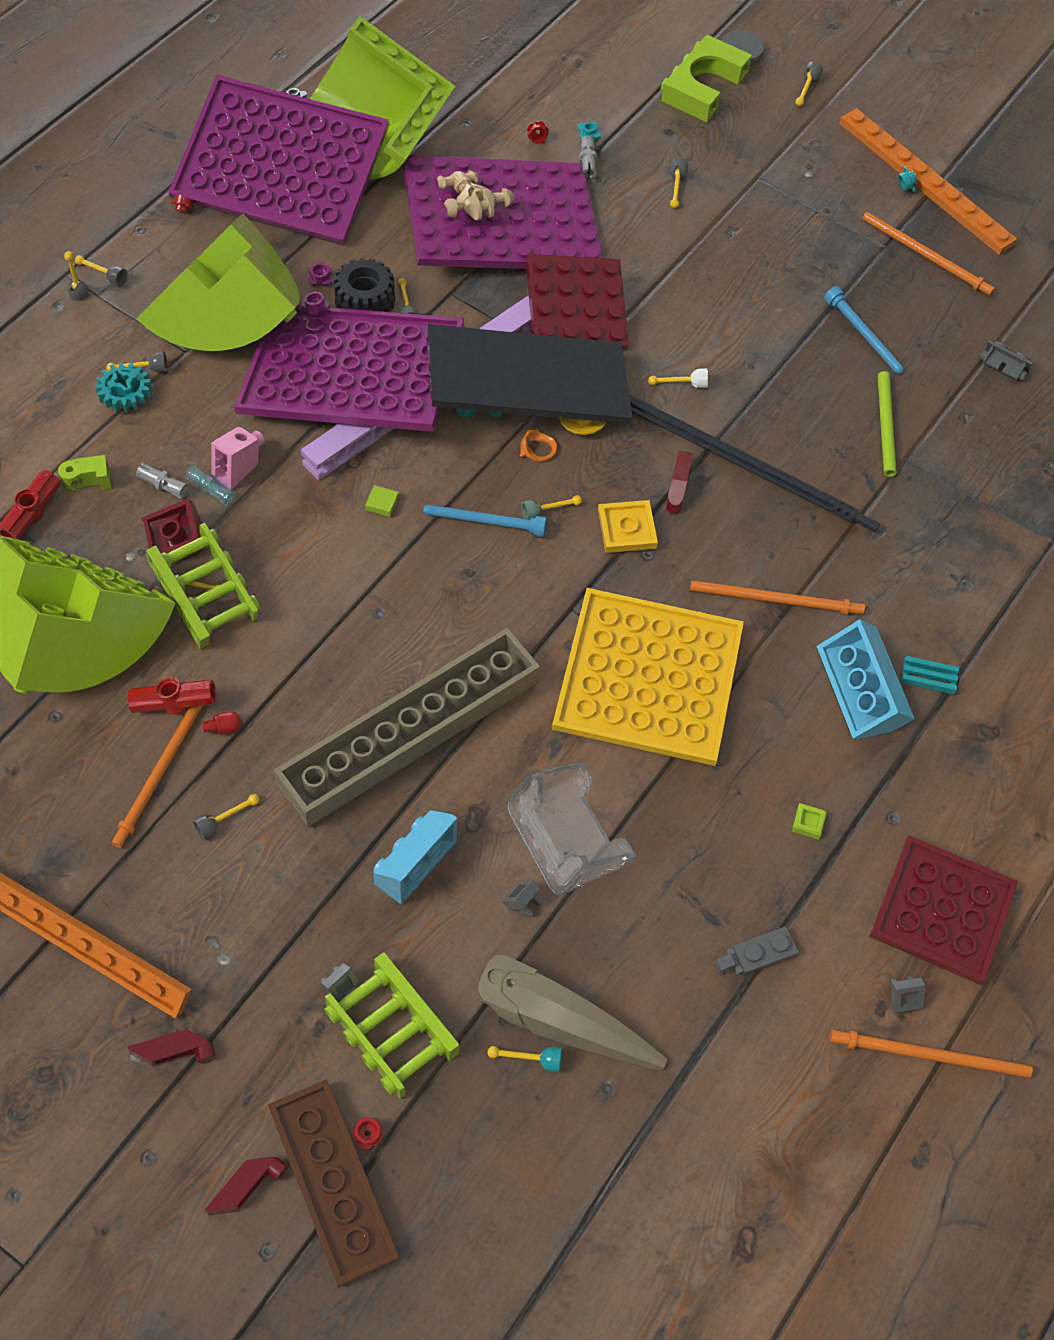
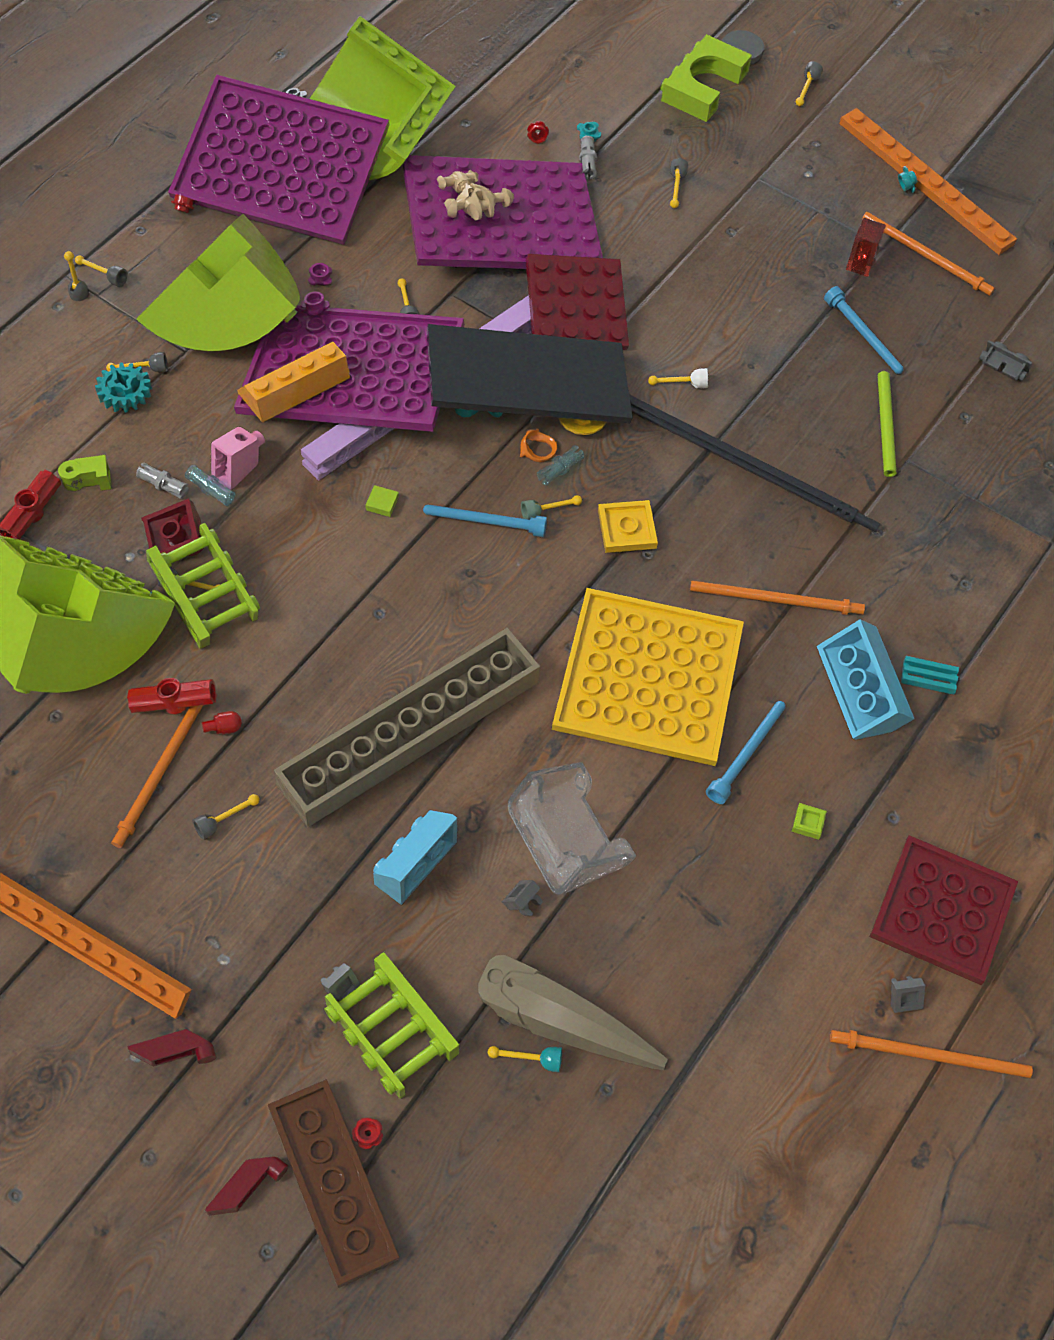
black tyre [334,258,395,312] -> none
dark red piece [666,450,694,513] -> none
dark grey hinge [715,926,799,977] -> none
none -> light orange slope [237,342,350,422]
none -> clear light blue pin [537,445,584,485]
none -> dark azure piece [706,701,785,804]
none -> clear red brick [846,218,886,277]

